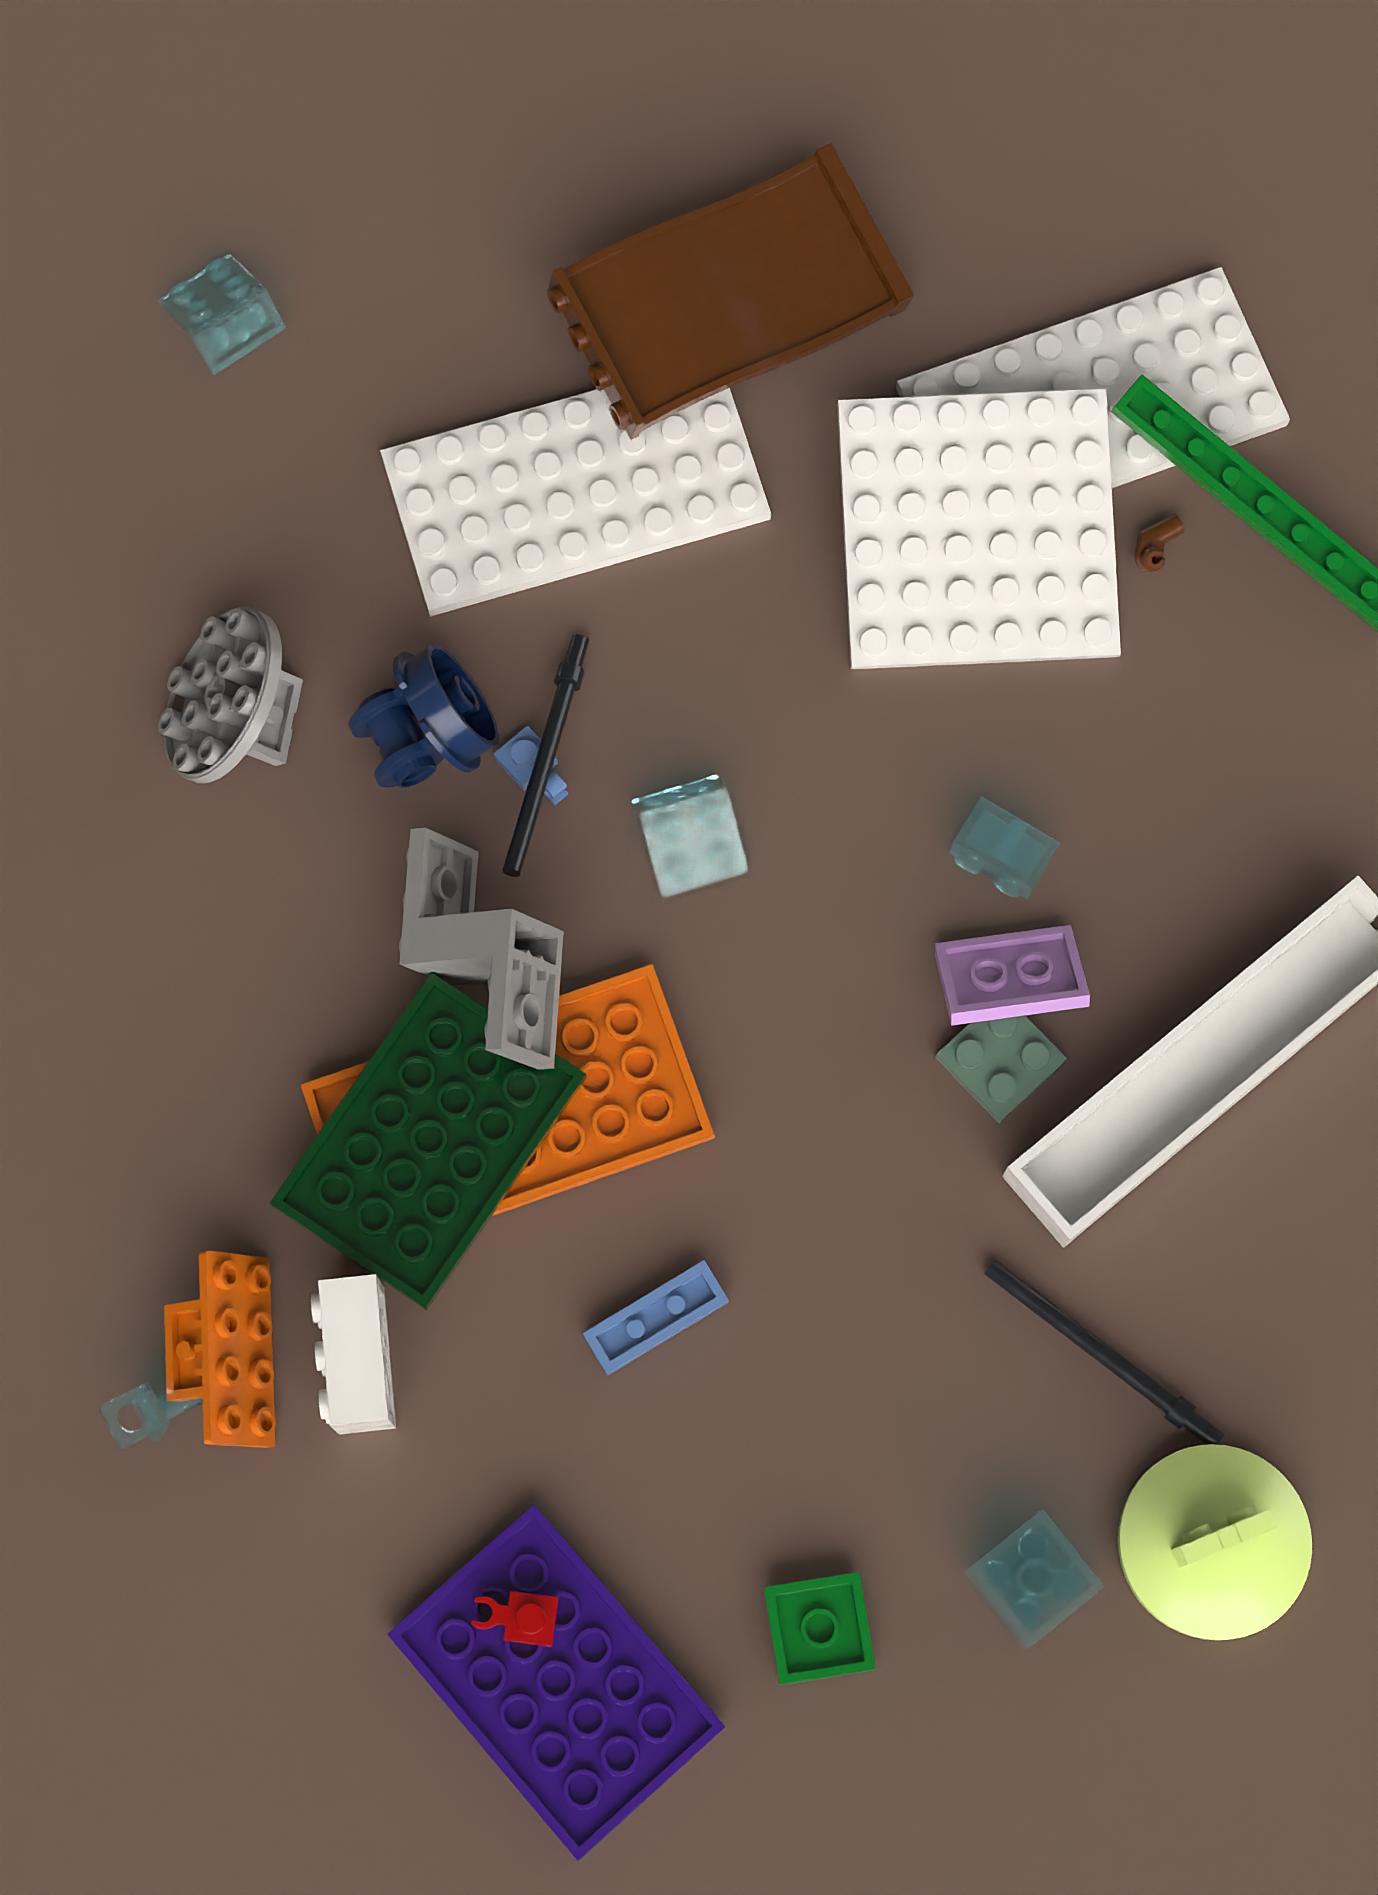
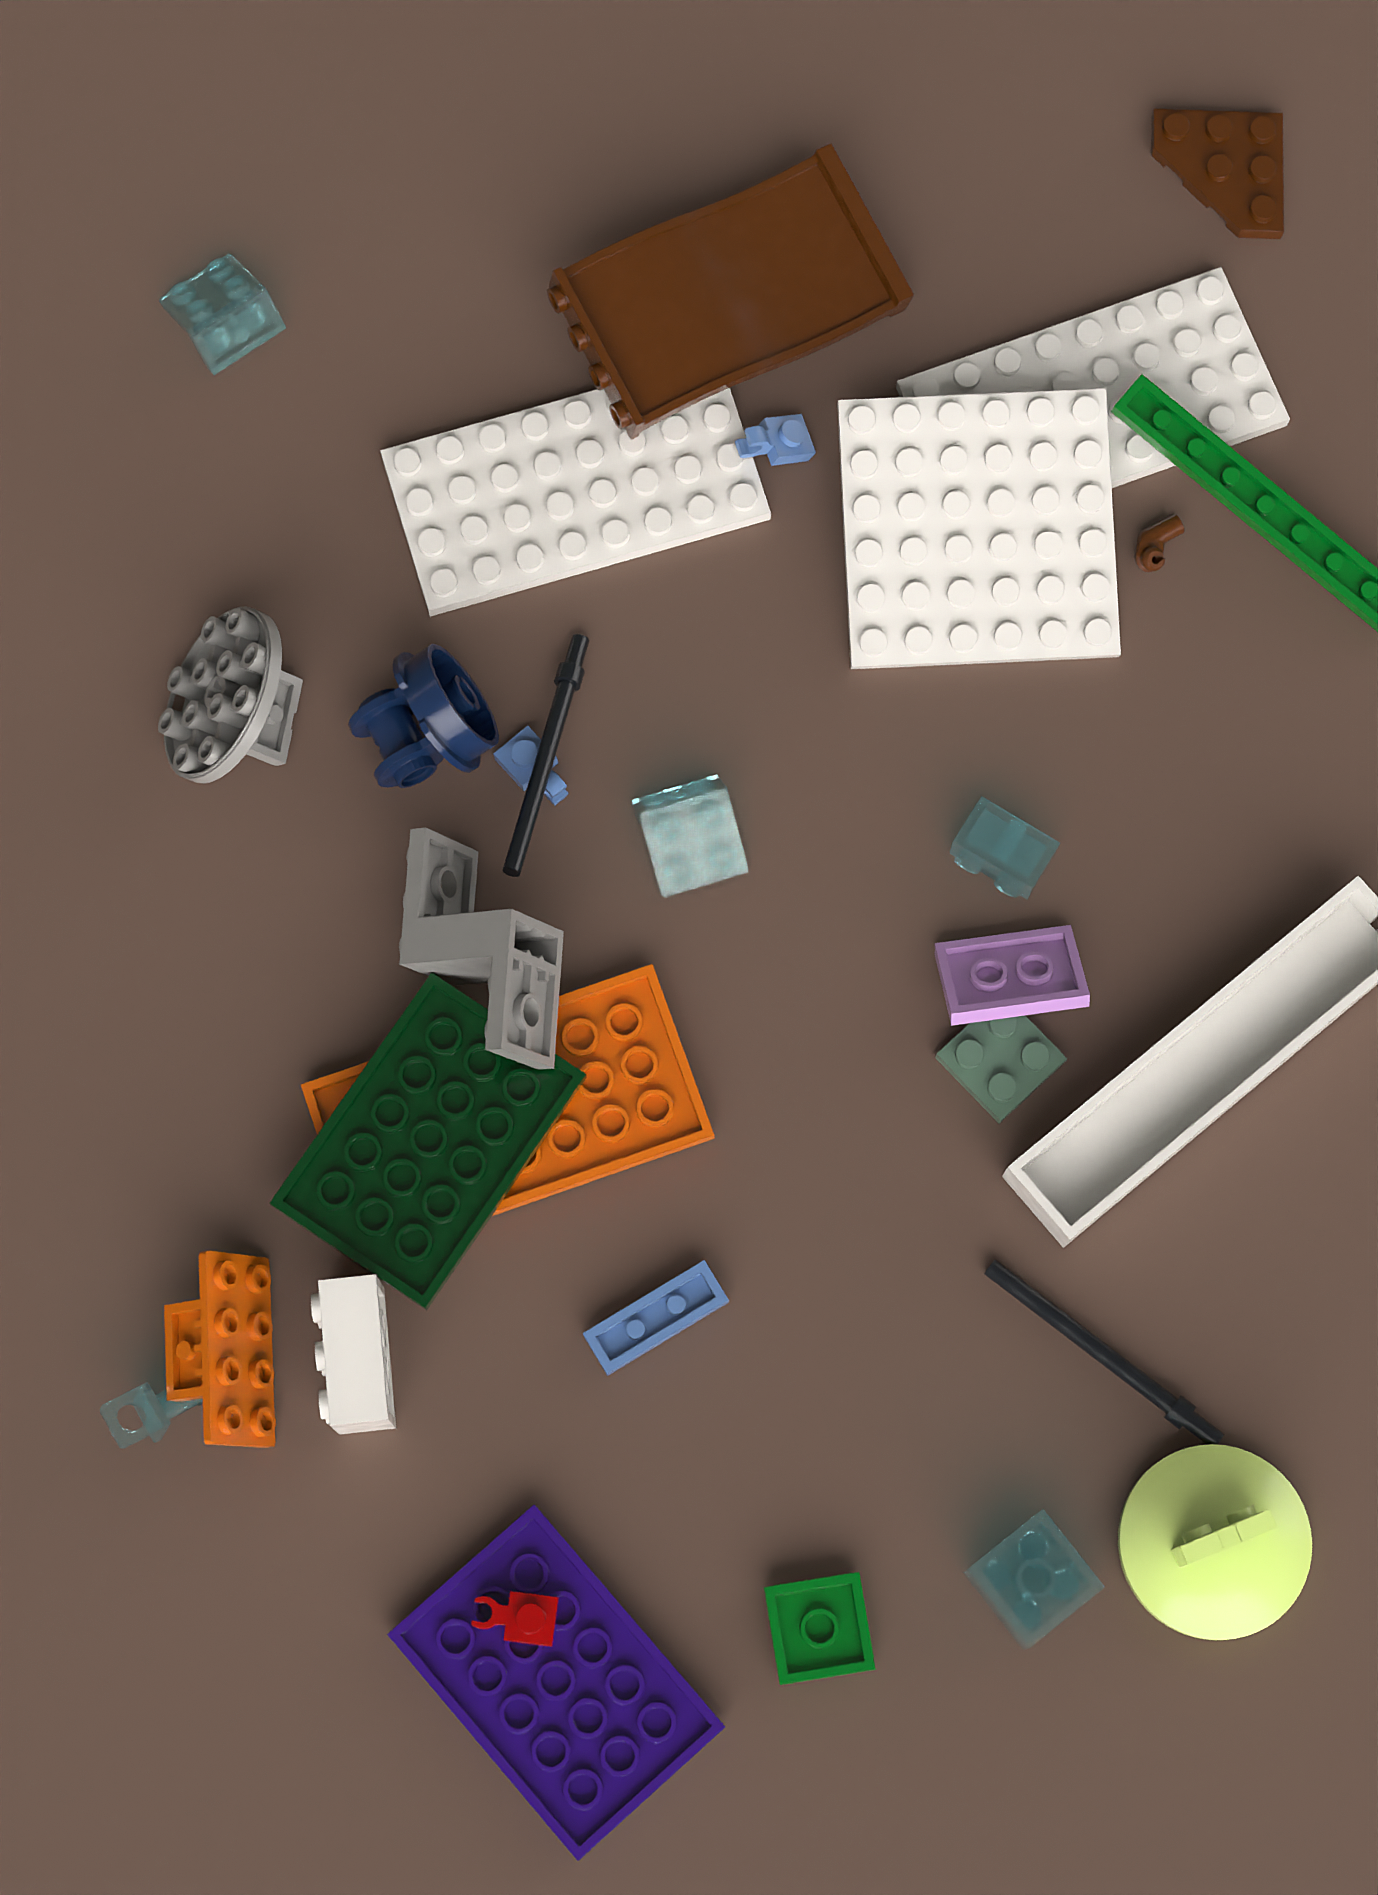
none -> medium blue plate [735,414,816,466]
none -> reddish brown plate [1151,109,1284,239]

